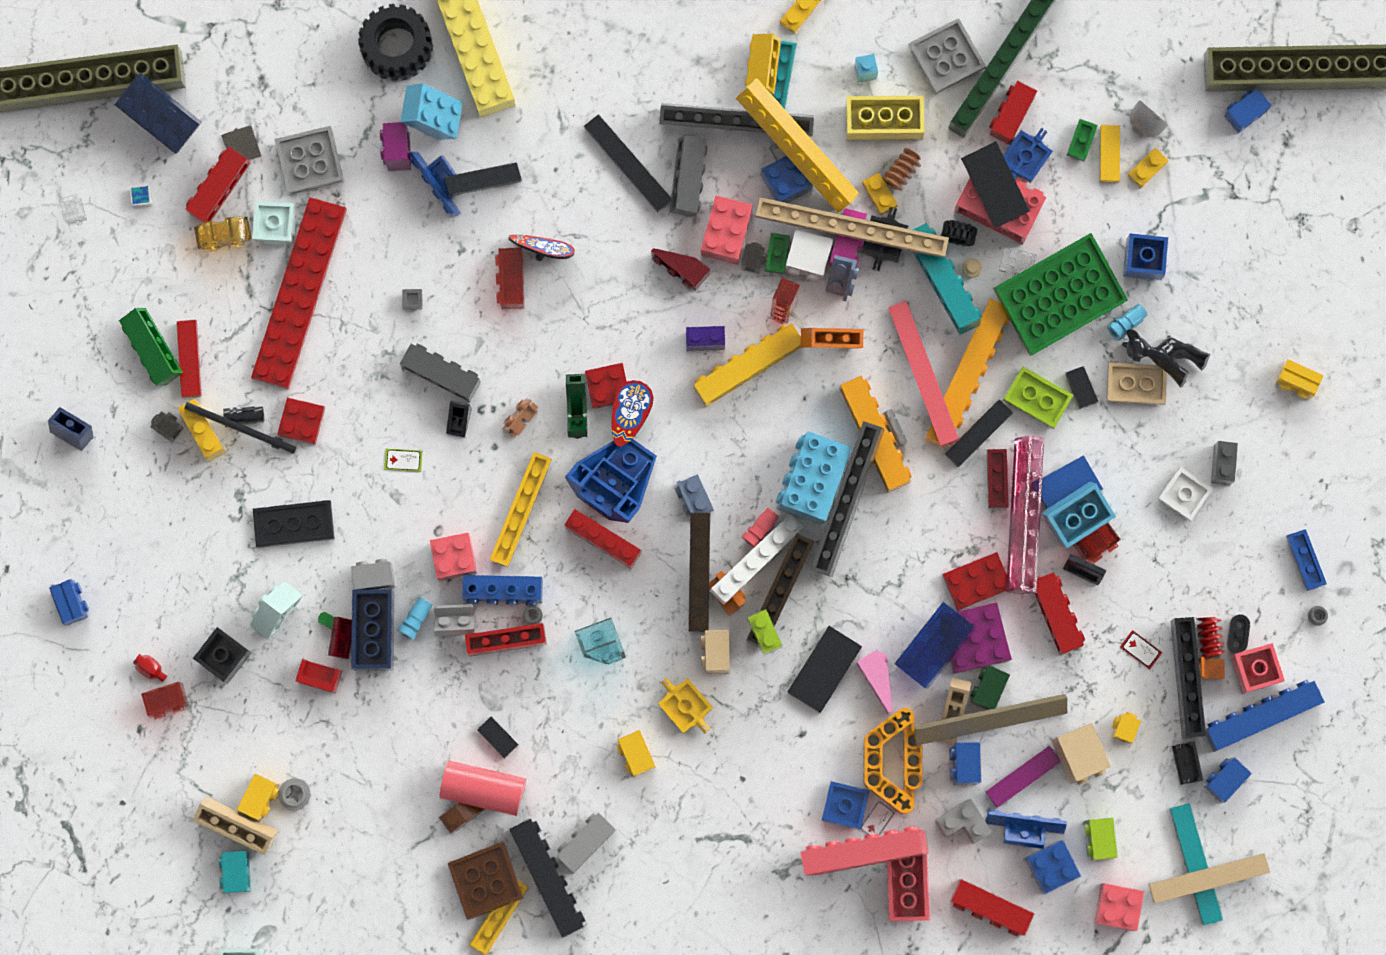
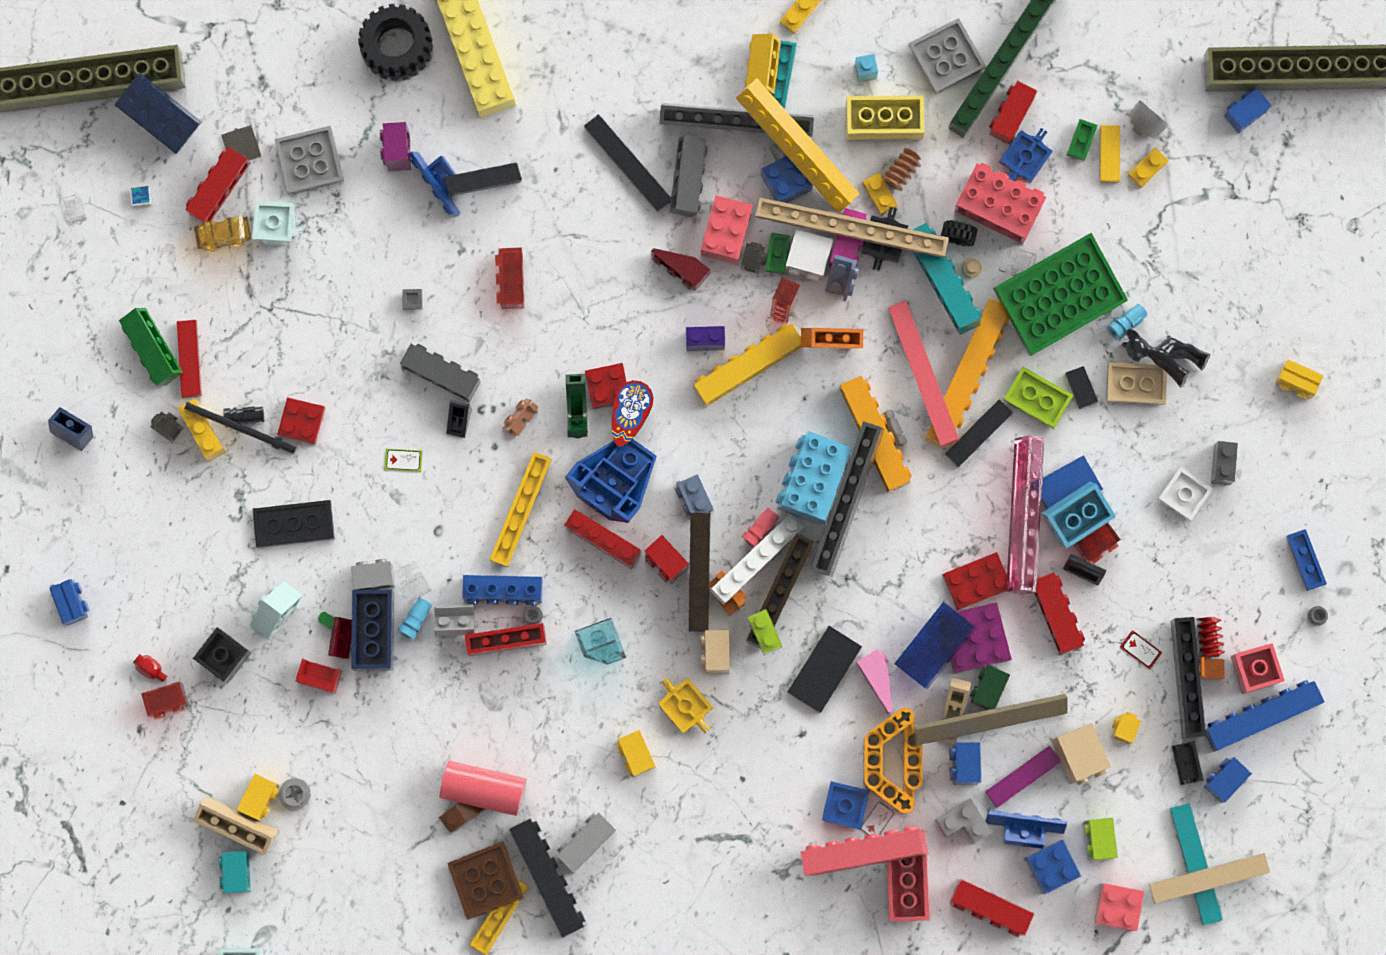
red plate [251,197,347,389] -> none
medium azure brick [400,83,463,140] -> none
coral brick [430,533,478,581] -> none
black tile [477,716,519,759] -> none
shield [508,235,575,261] -> none
black tile [961,141,1030,229] -> none
dark red plate [986,449,1009,508] -> none
blue brick [1123,233,1168,280] -> none
black plate [1227,614,1250,654] -> none
none -> red brick [644,535,689,584]

